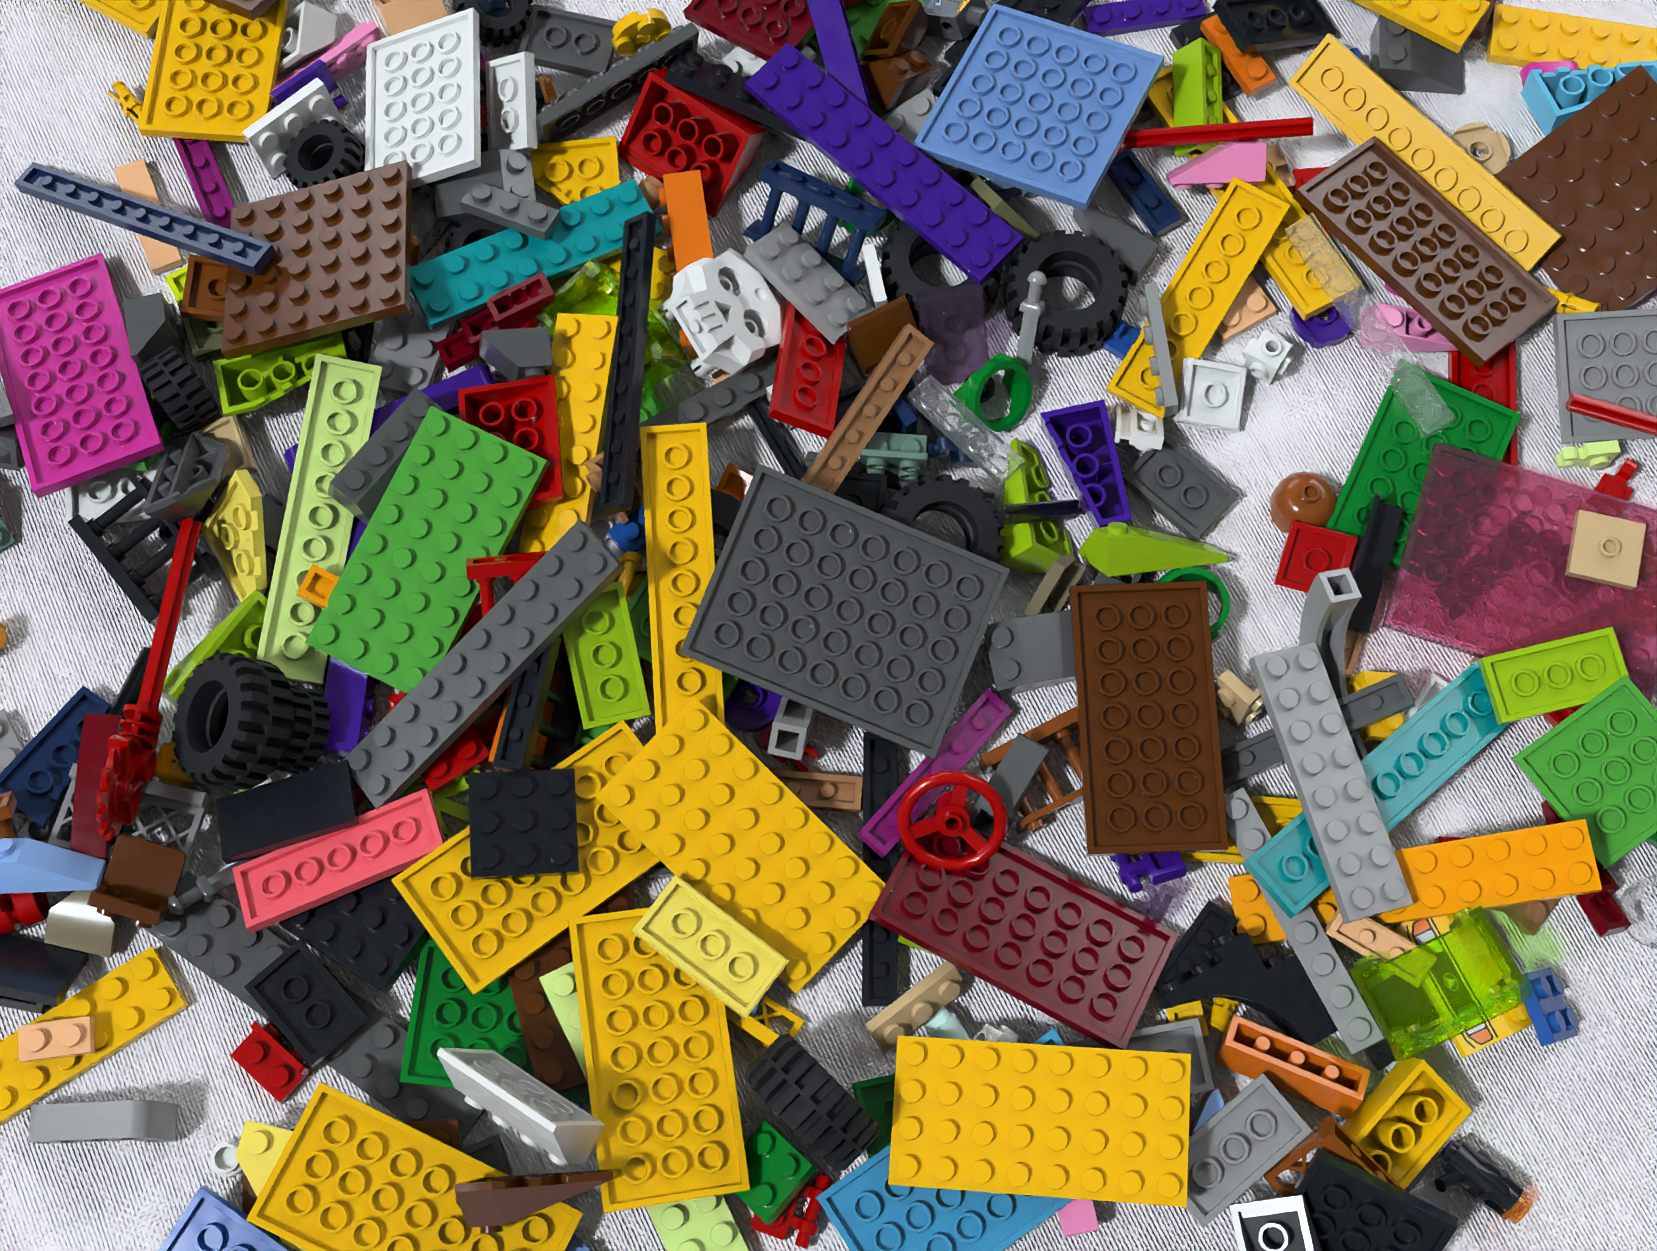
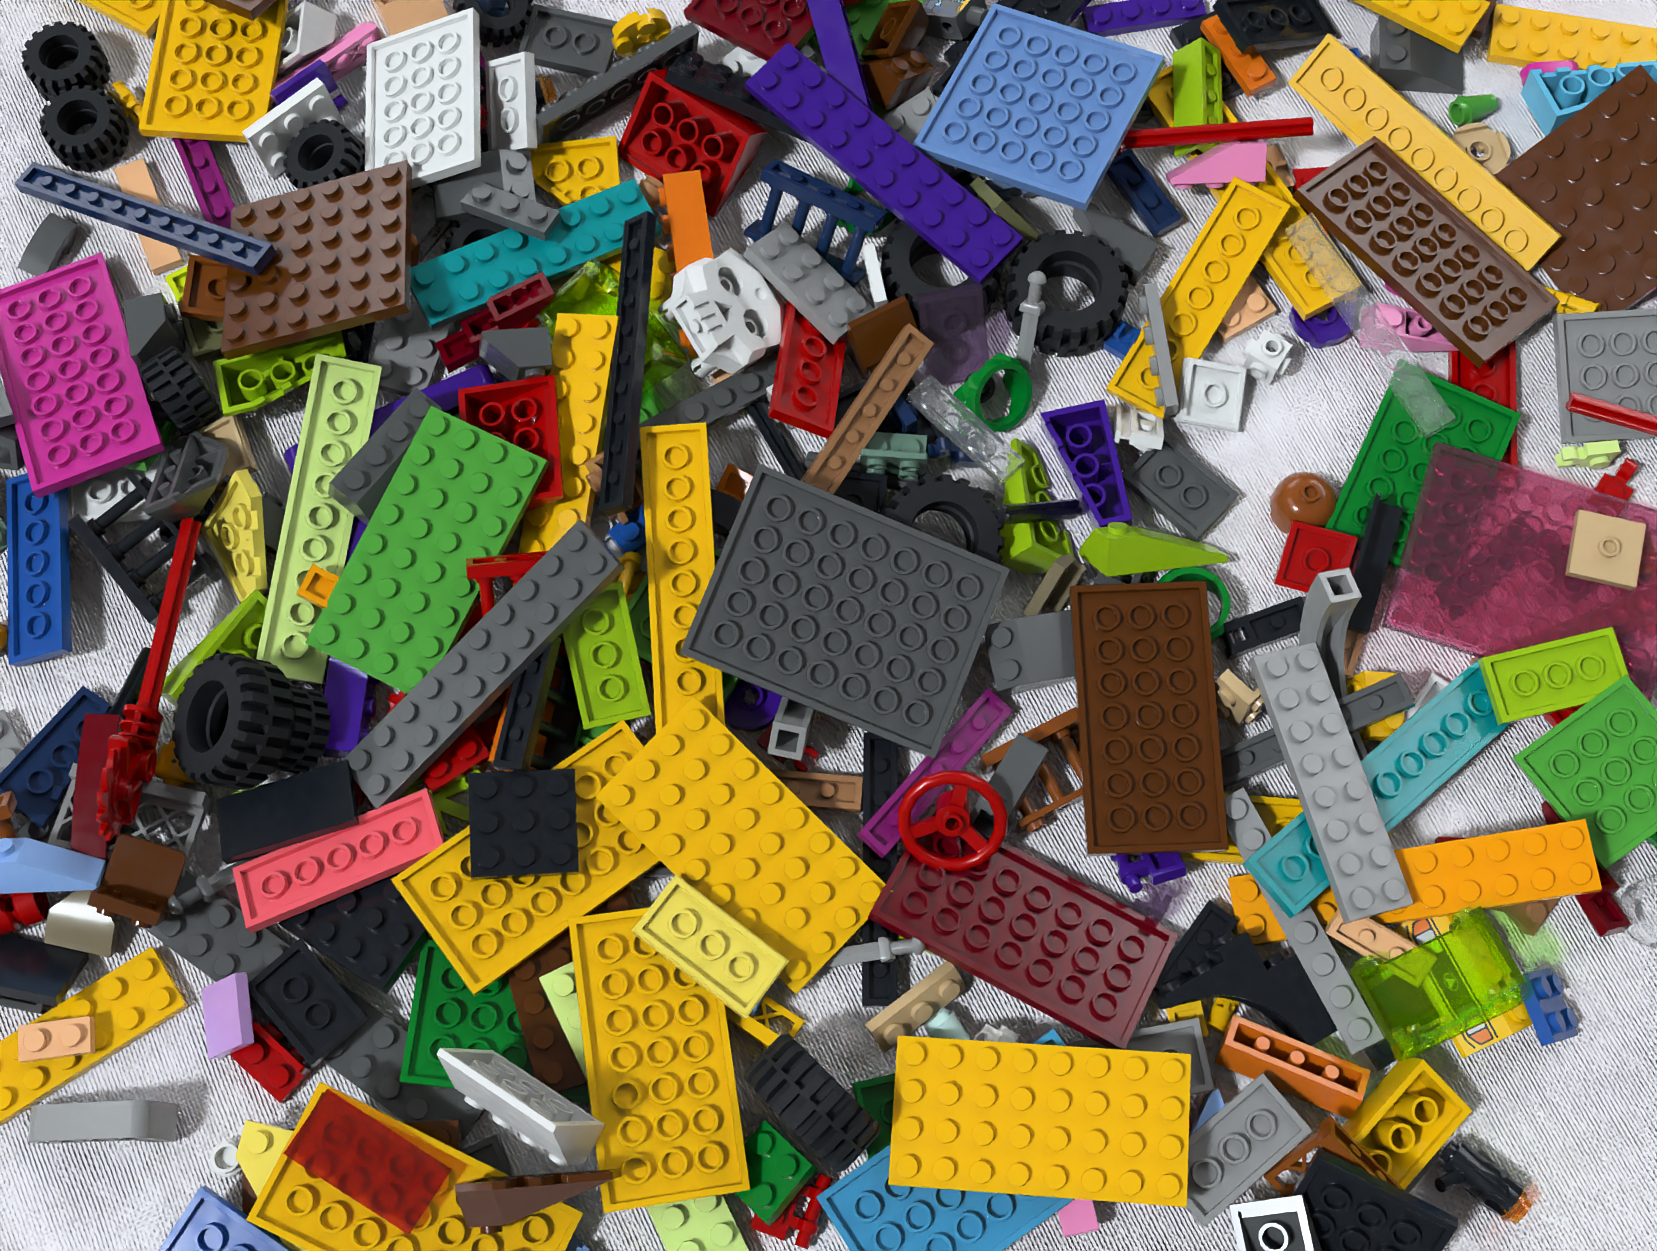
none -> blue plate [6,473,72,667]
none -> dark grey slope [17,213,80,276]
none -> black tyre [21,21,111,101]
none -> black tyre [39,85,129,172]
none -> lavender tile [201,972,254,1059]
none -> clear red tile [283,1089,452,1235]
none -> light grey sword [822,937,926,968]
none -> black plate [1219,596,1304,660]
none -> bright green cone [1449,94,1498,126]

